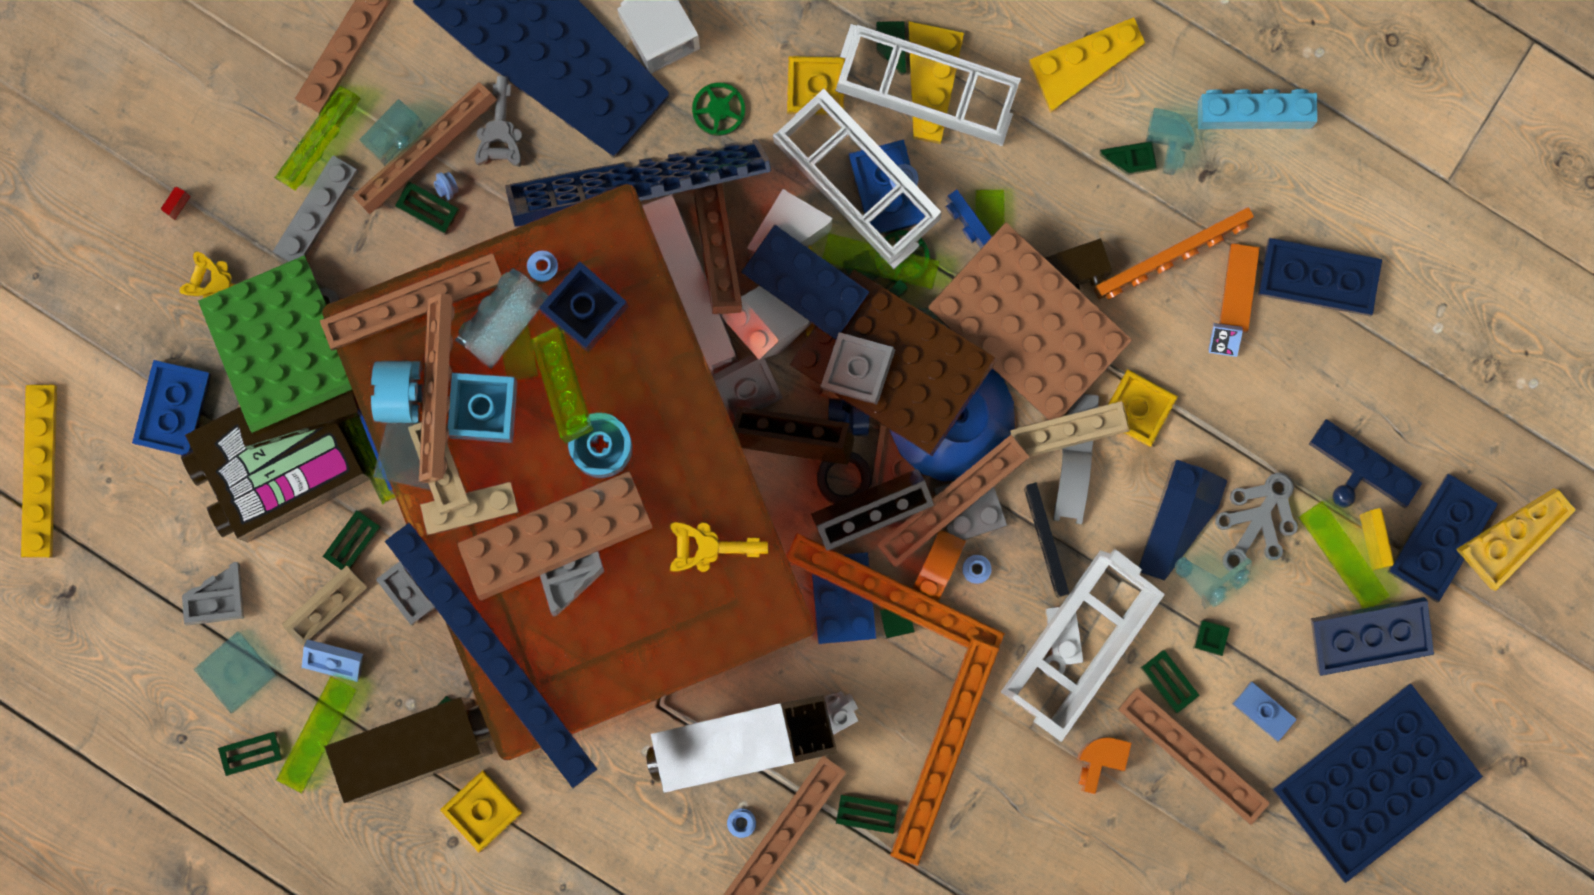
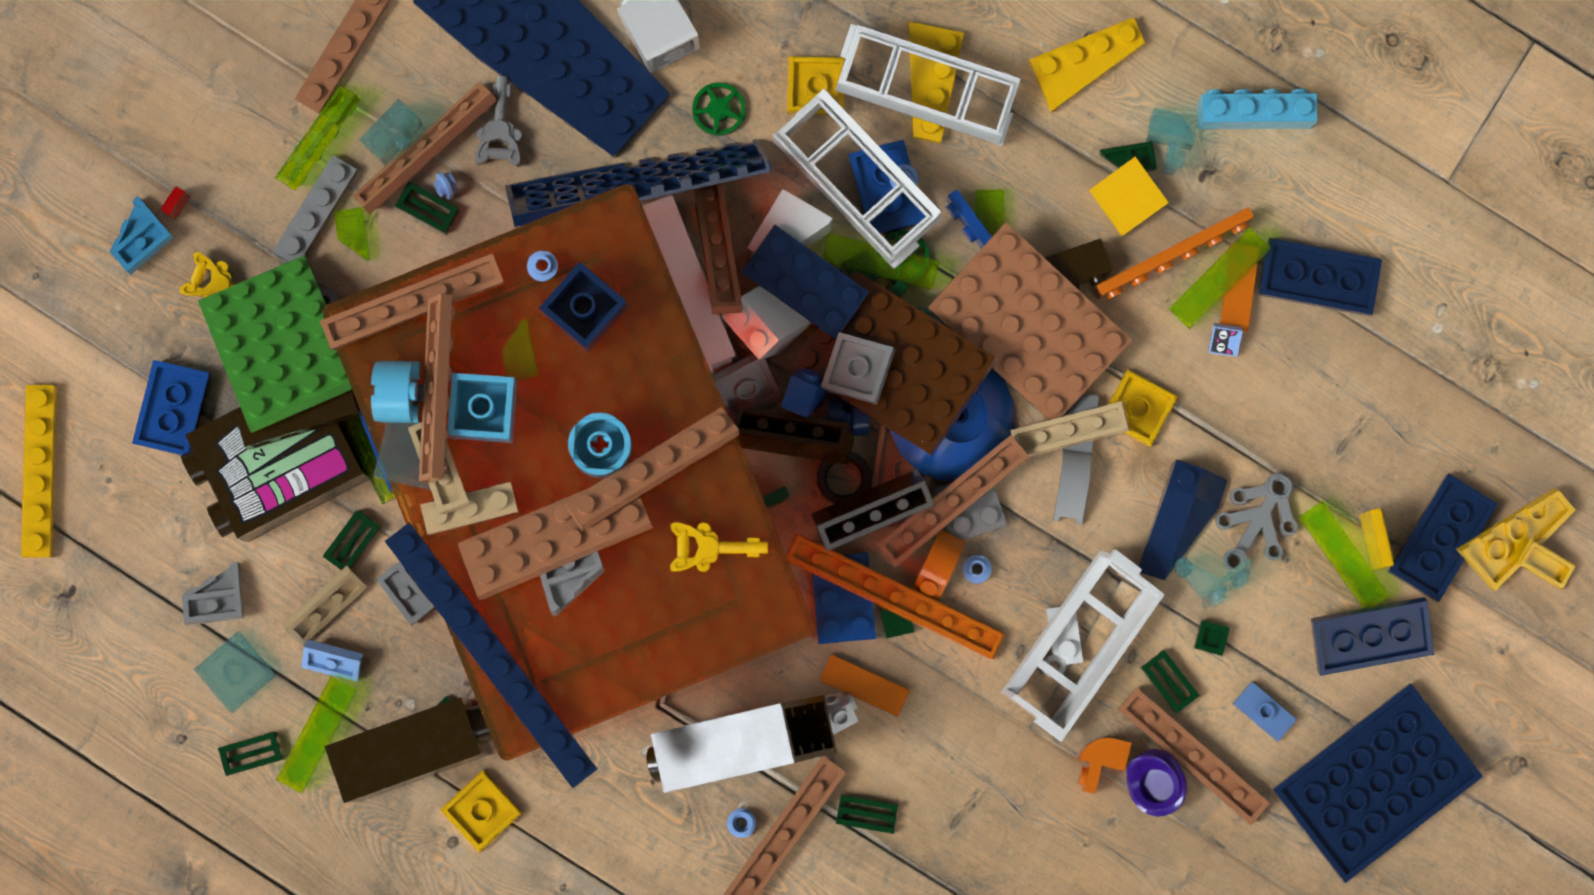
clear light blue brick [455,268,549,368] -> none
clear neon green plate [531,327,593,443] -> none
dark green tile [876,21,906,75] -> none
orange tile [890,637,1000,866] -> none
black tile [1024,482,1070,598] -> none
dark blue plate [1309,419,1422,509] -> none
none -> dark azure wing [110,196,174,275]
none -> clear neon green tile [334,207,370,261]
none -> nougat plate [565,407,739,531]
none -> dark green tile [759,486,789,510]
none -> blue slope [781,369,825,418]
none -> orange tile [819,654,910,717]
none -> yellow tile [1089,157,1169,236]
none -> dark purple piece [1126,749,1187,817]
none -> clear neon green tile [1169,227,1271,330]
none -> yellow tile [1516,539,1576,590]

